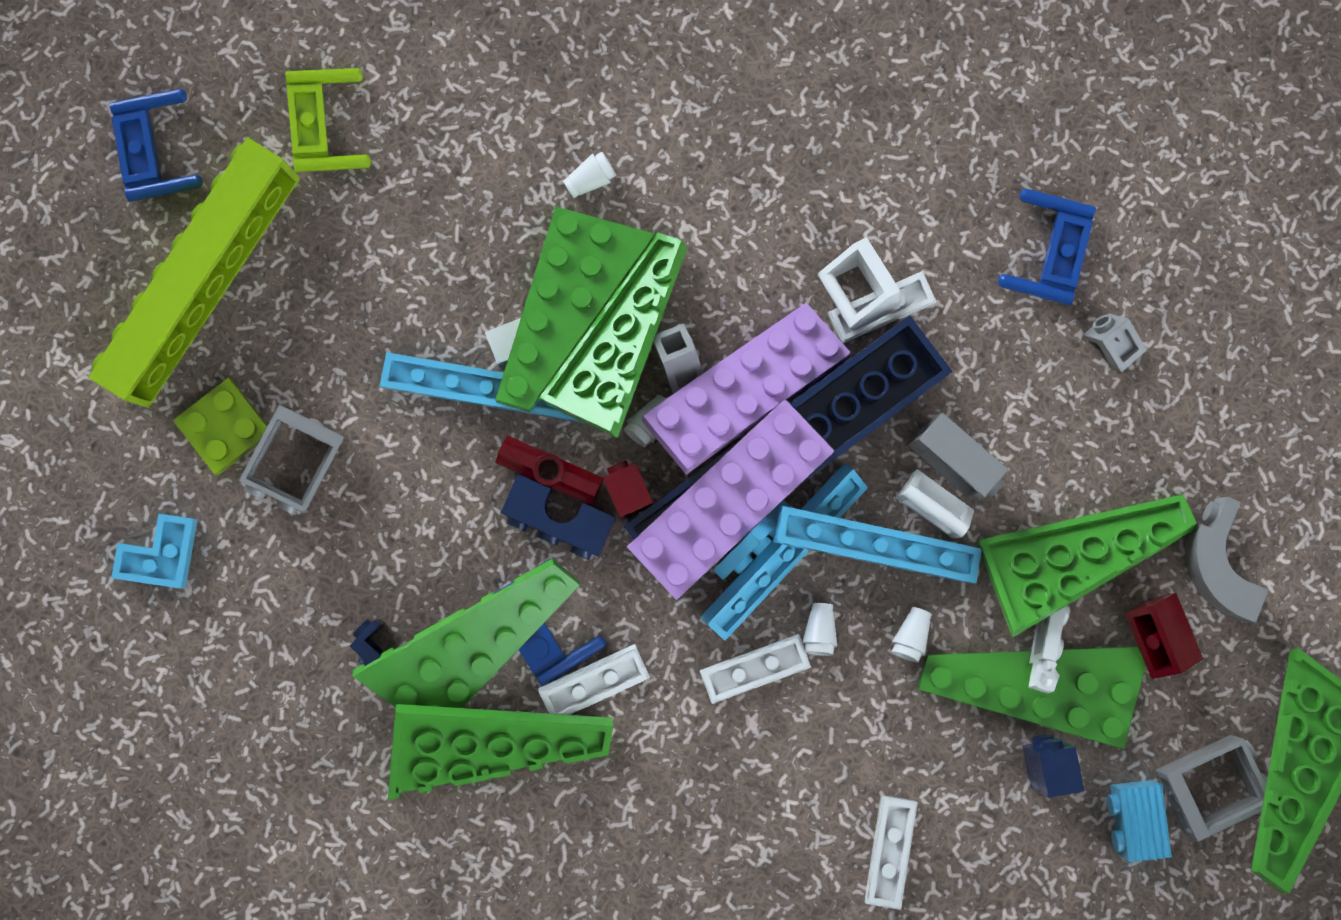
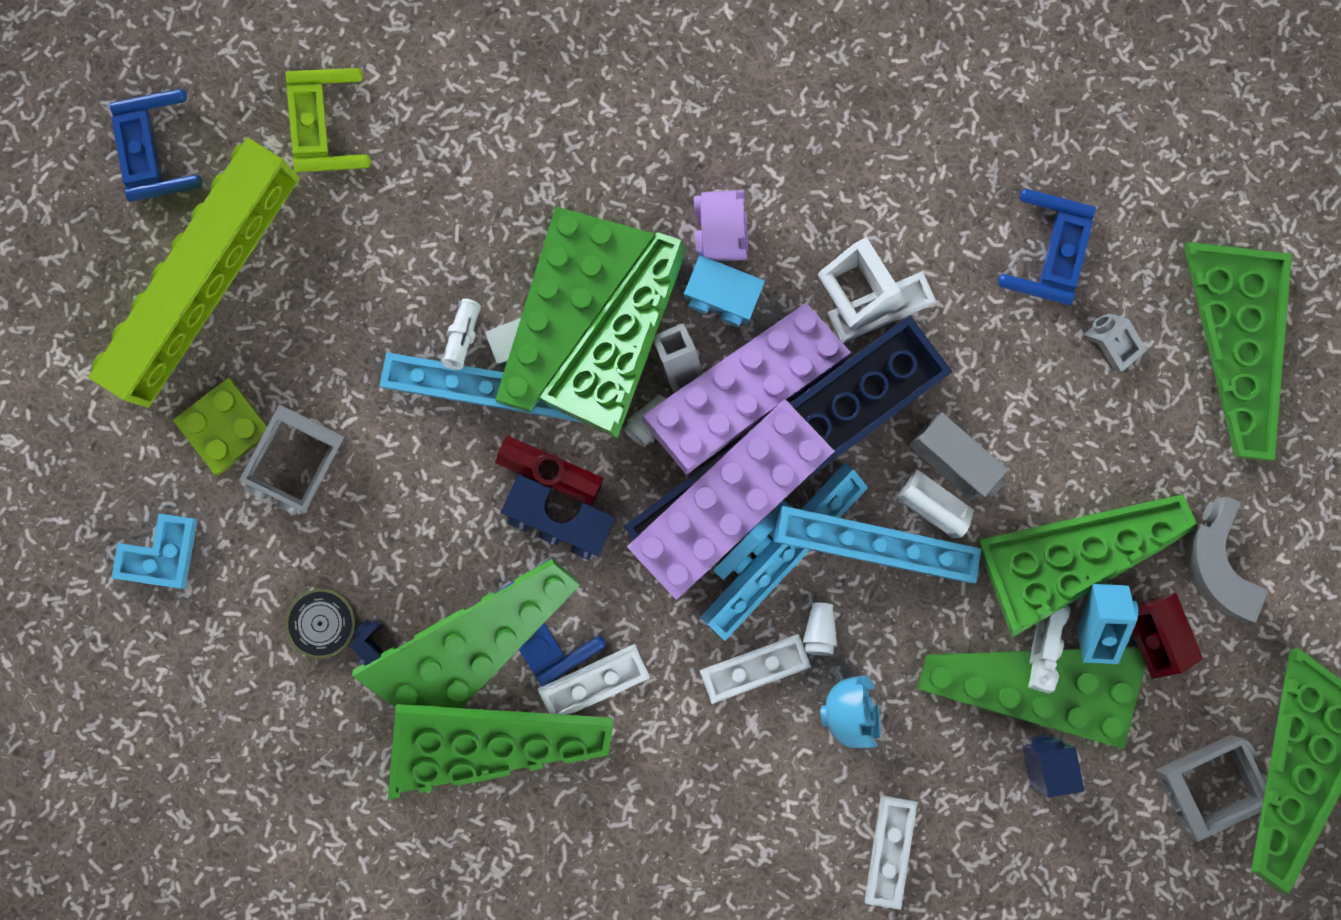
white cone [563,152,617,198] -> none
dark red brick [602,460,653,520] -> none
white cone [891,607,932,663] -> none
medium azure brick [1107,780,1172,862] -> none
none -> tile [285,588,357,659]
none -> white pin [441,299,481,370]
none -> medium azure brick [683,255,765,327]
none -> lavender brick [694,189,748,262]
none -> medium azure cylinder [820,675,881,748]
none -> medium azure brick [1077,584,1138,664]
none -> bright green wing [1183,242,1292,461]

